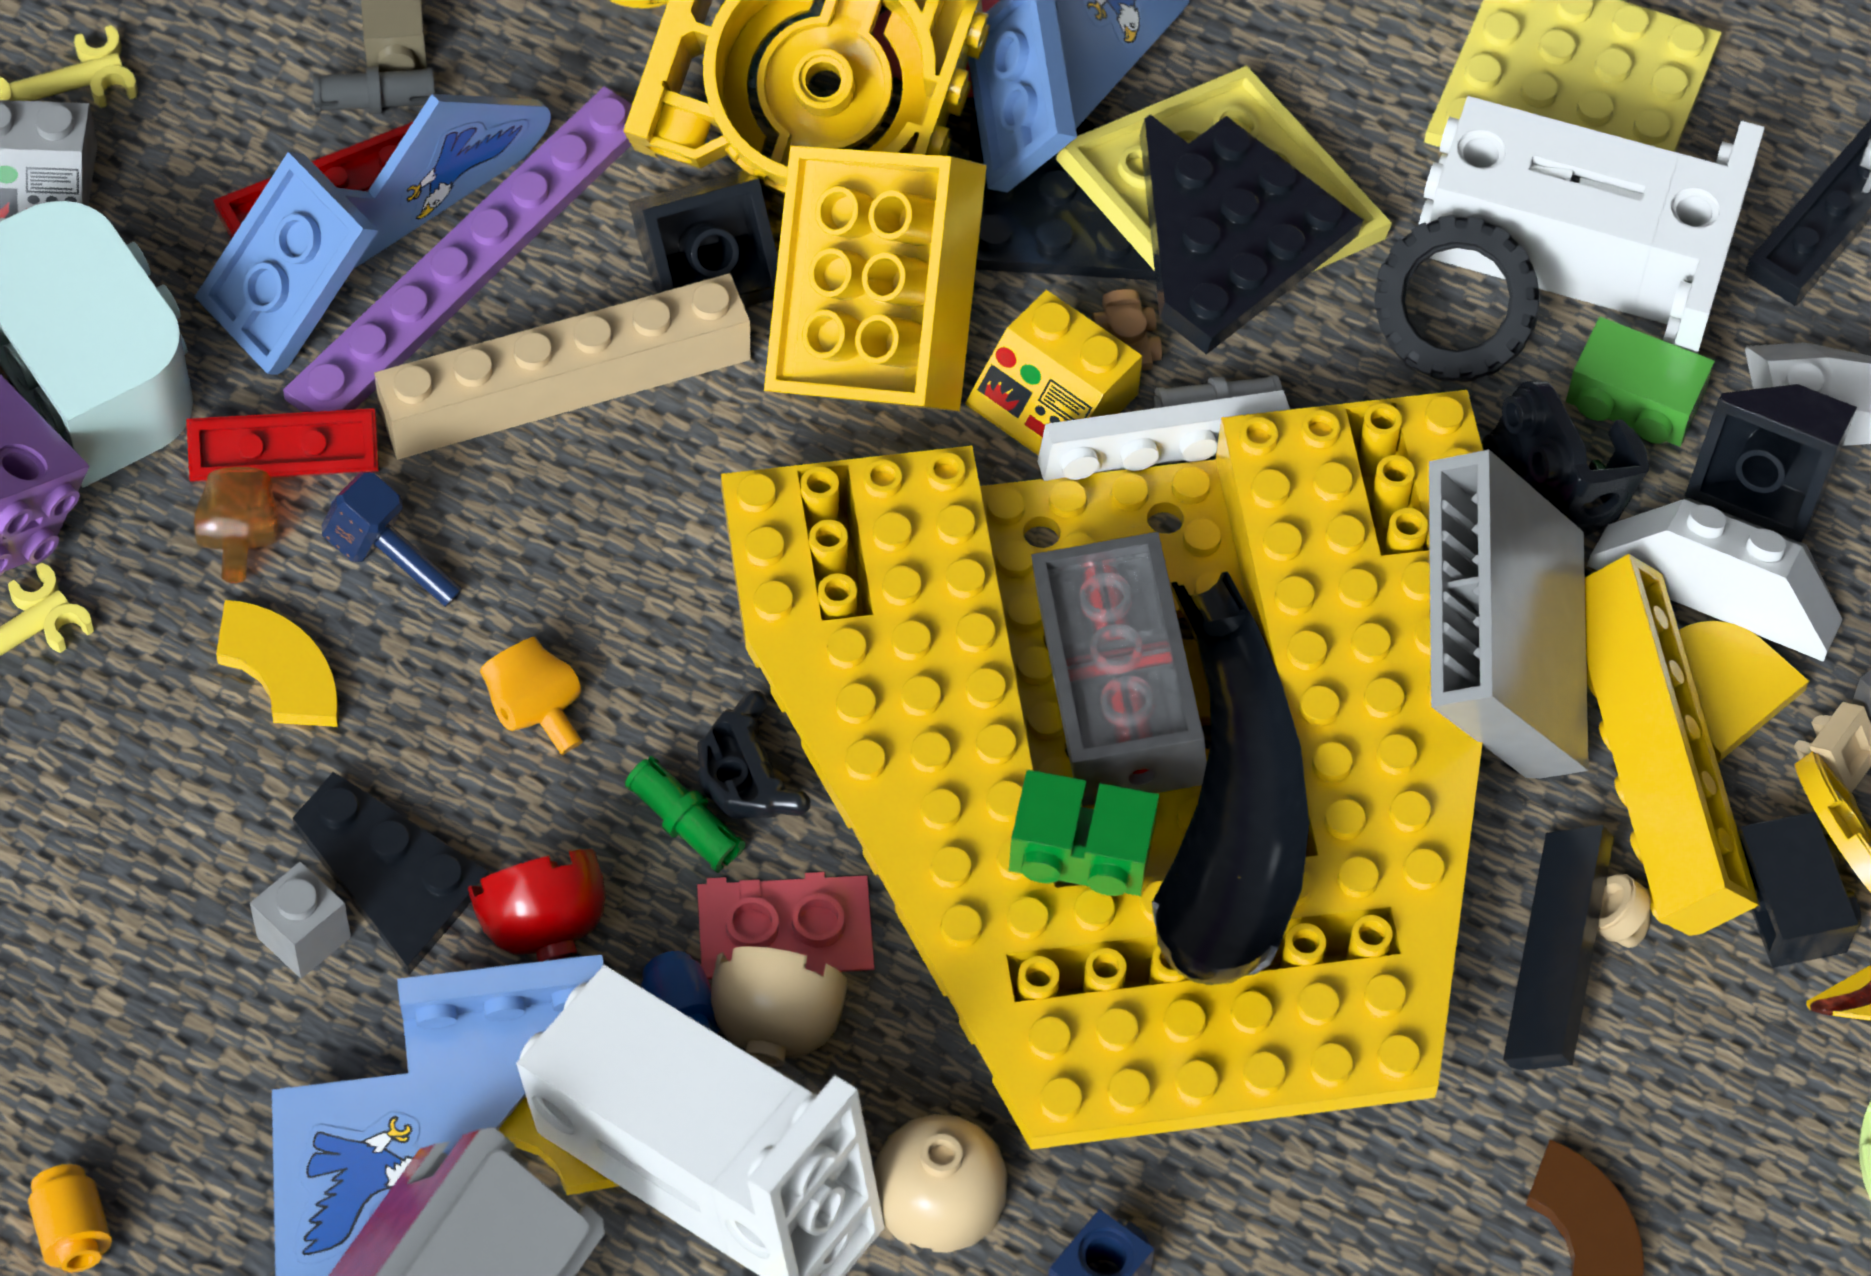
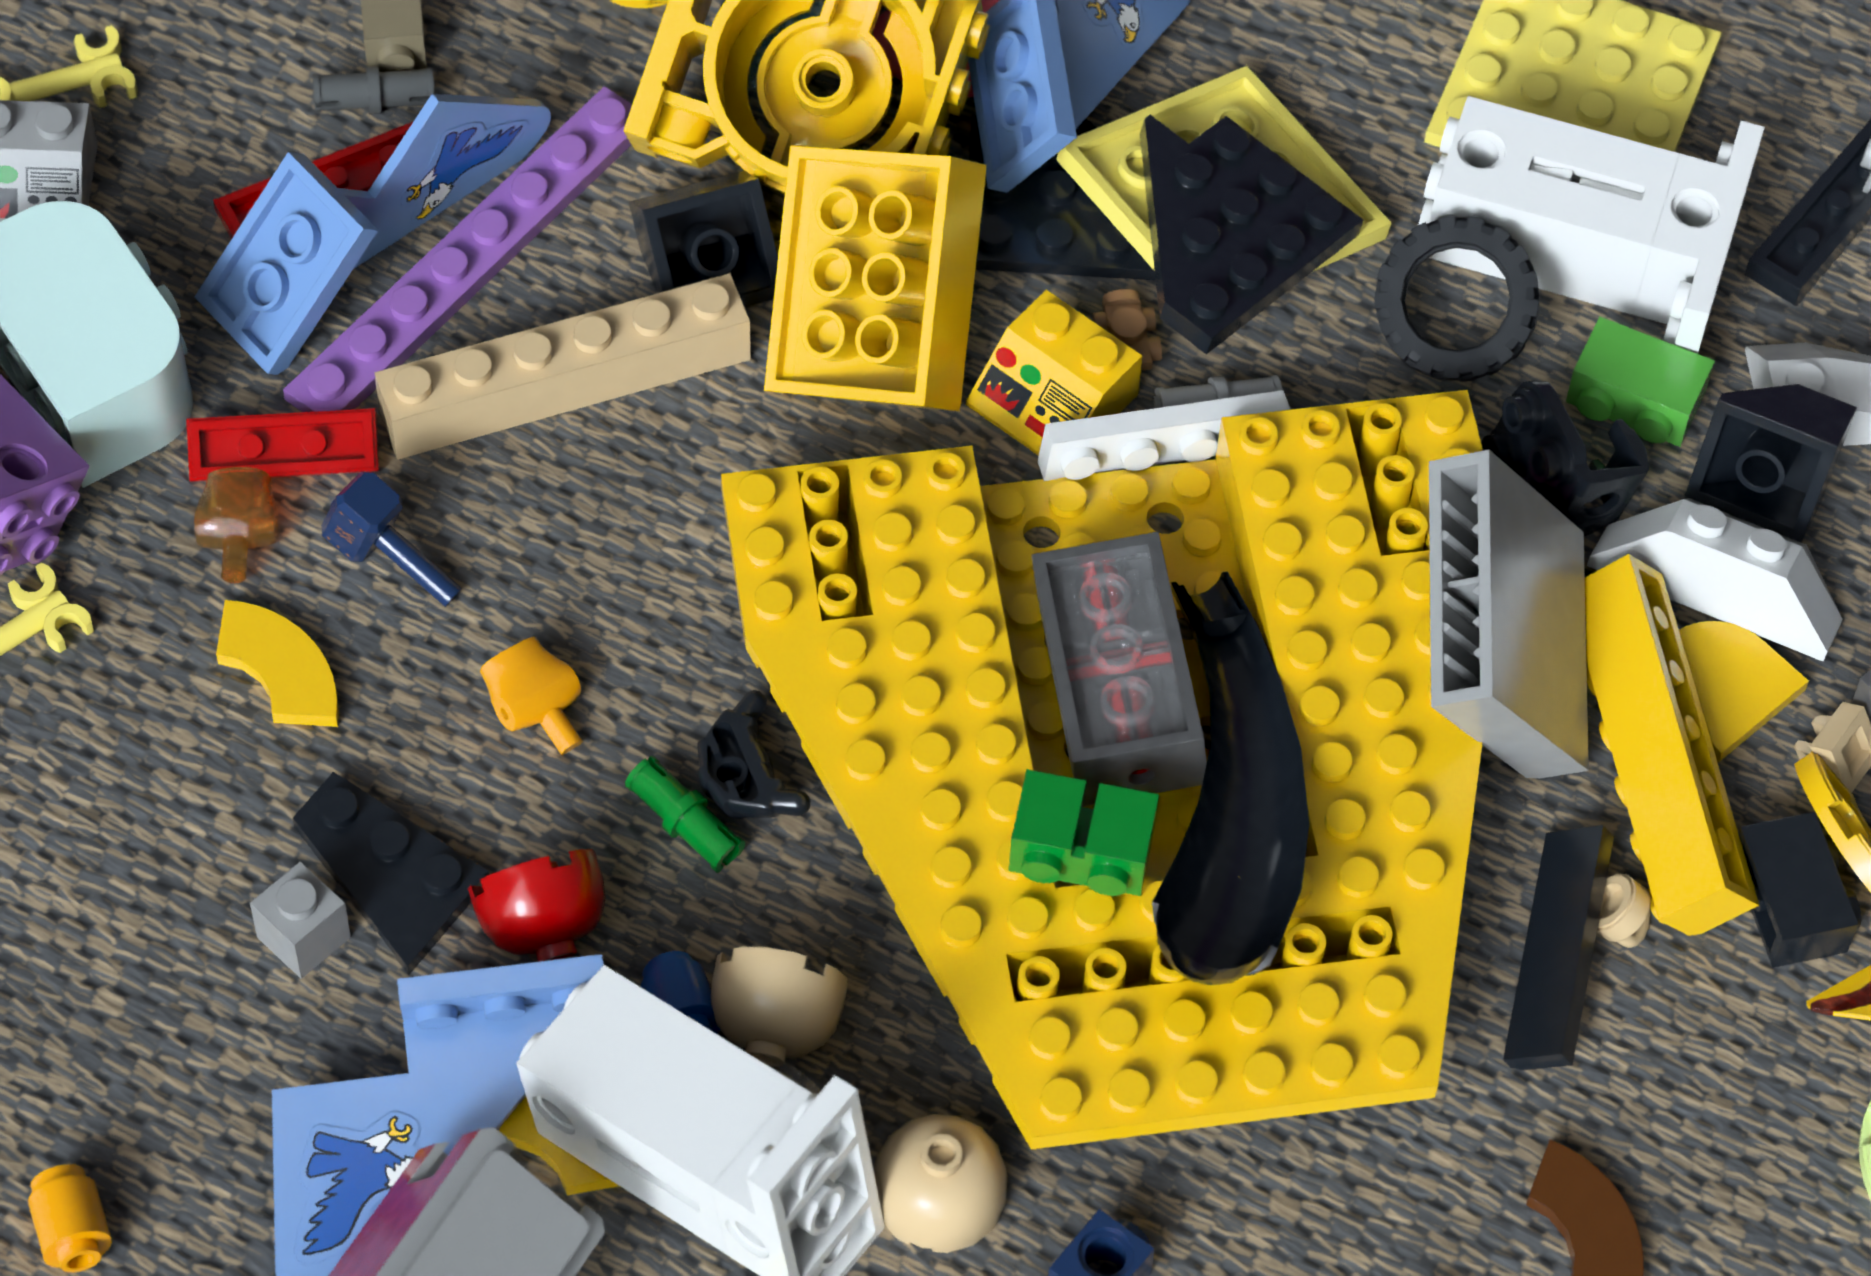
coral piece [697,872,874,979] -> none

